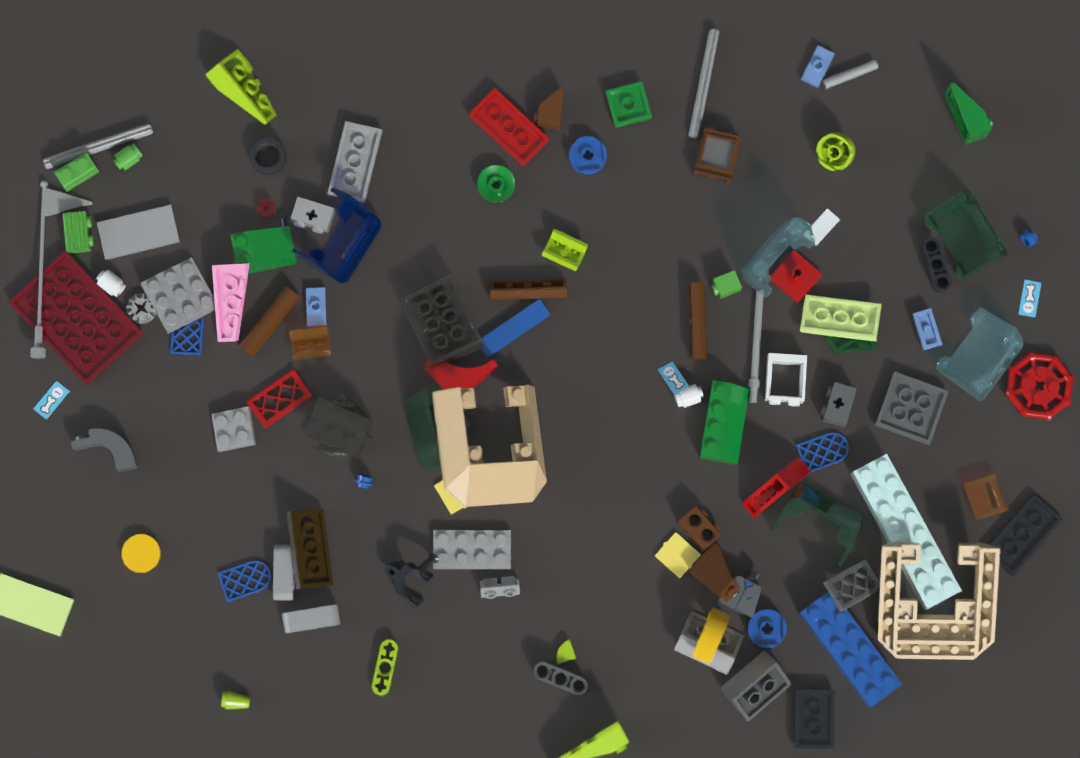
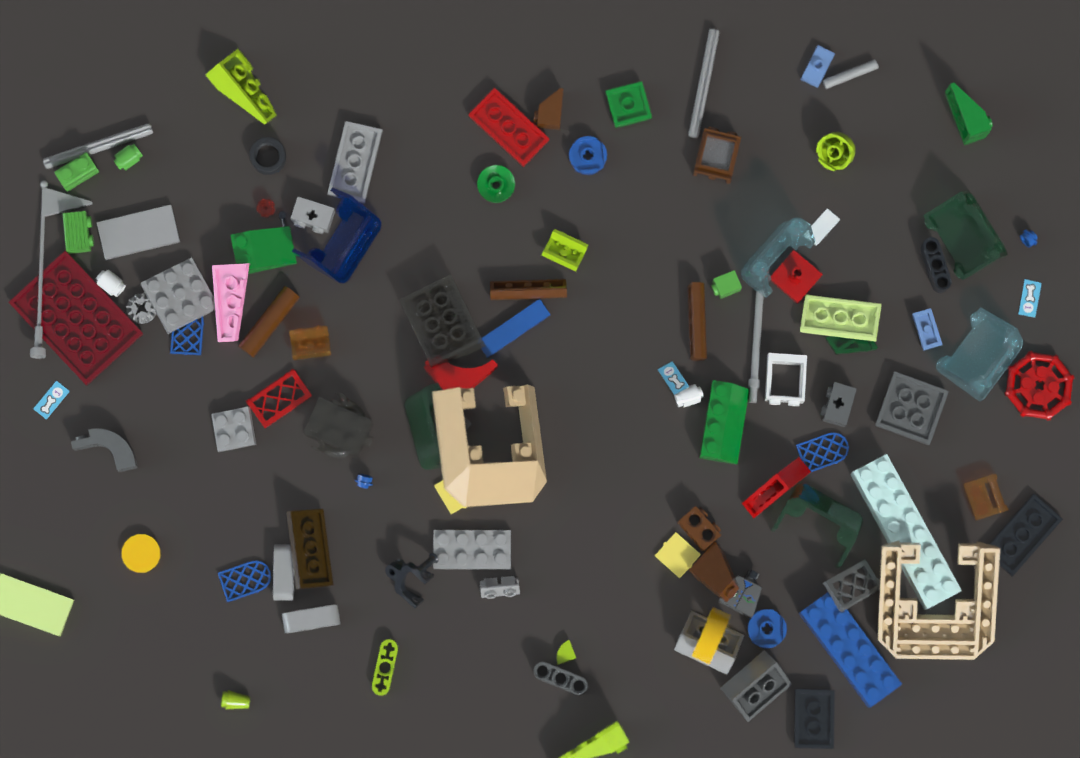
medium blue plate [306,287,327,327] -> none

